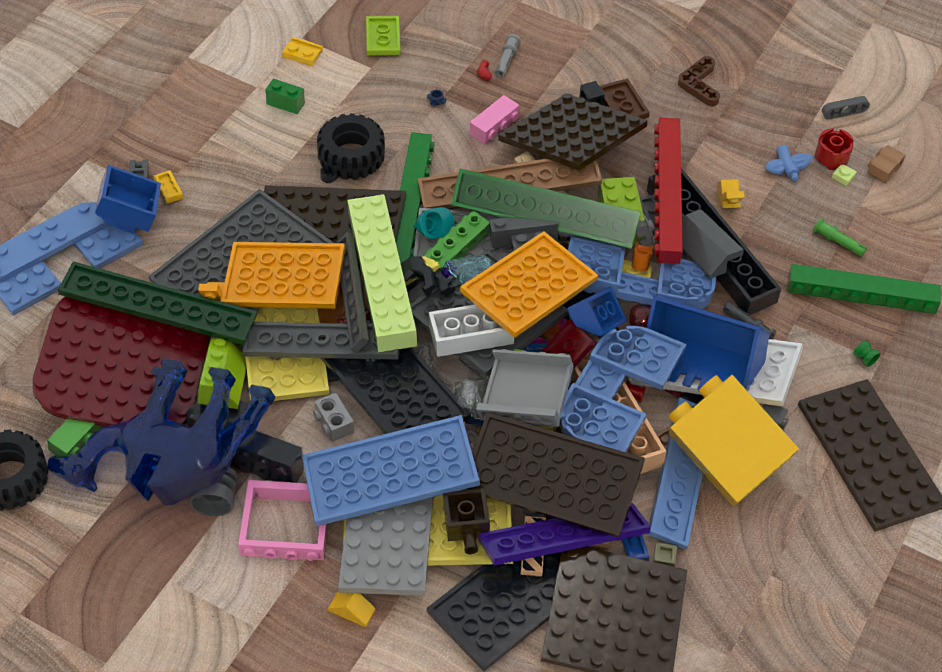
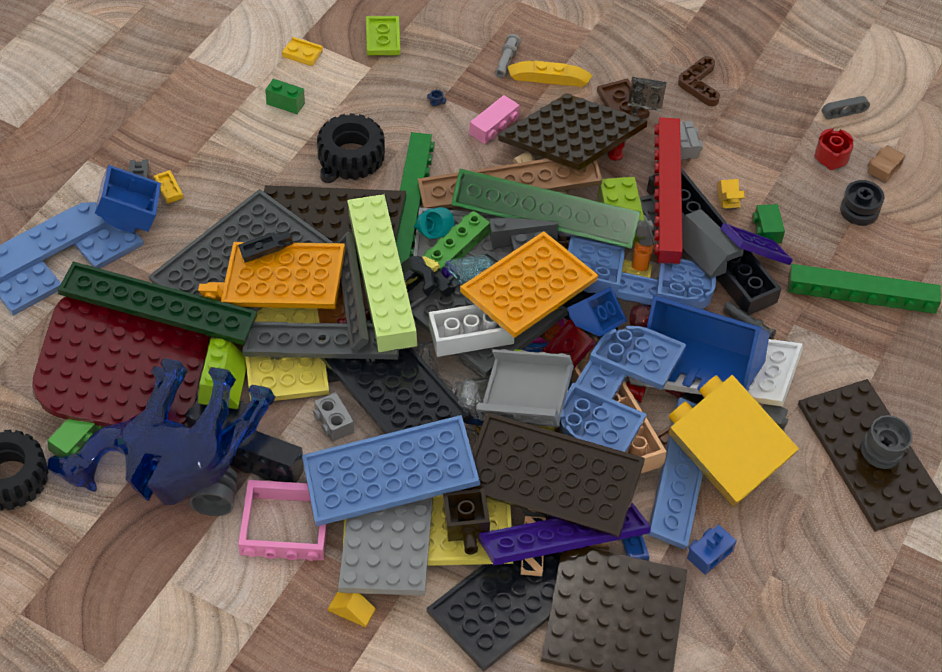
red arm [477,60,492,81] -> none
black brick [579,81,605,105] -> none
olive plate [653,542,677,567] -> none
medium blue plant [765,145,814,182] -> none
bright green pin [813,218,867,257] -> none
yellowish green plate [832,164,857,186] -> none
green wheel [853,340,881,367] -> none
none -> black hinge [238,231,293,263]
none -> yellow brick [507,60,593,87]
none -> red bush [608,141,625,161]
none -> clear smoke plate [628,77,667,116]
none -> light grey brick [680,121,703,160]
none -> blue brick [687,524,737,575]
none -> dark purple tile [720,223,793,265]
none -> green brick [752,204,785,243]
none -> black wheel [840,180,885,226]
none -> dark grey wheel [861,415,913,469]

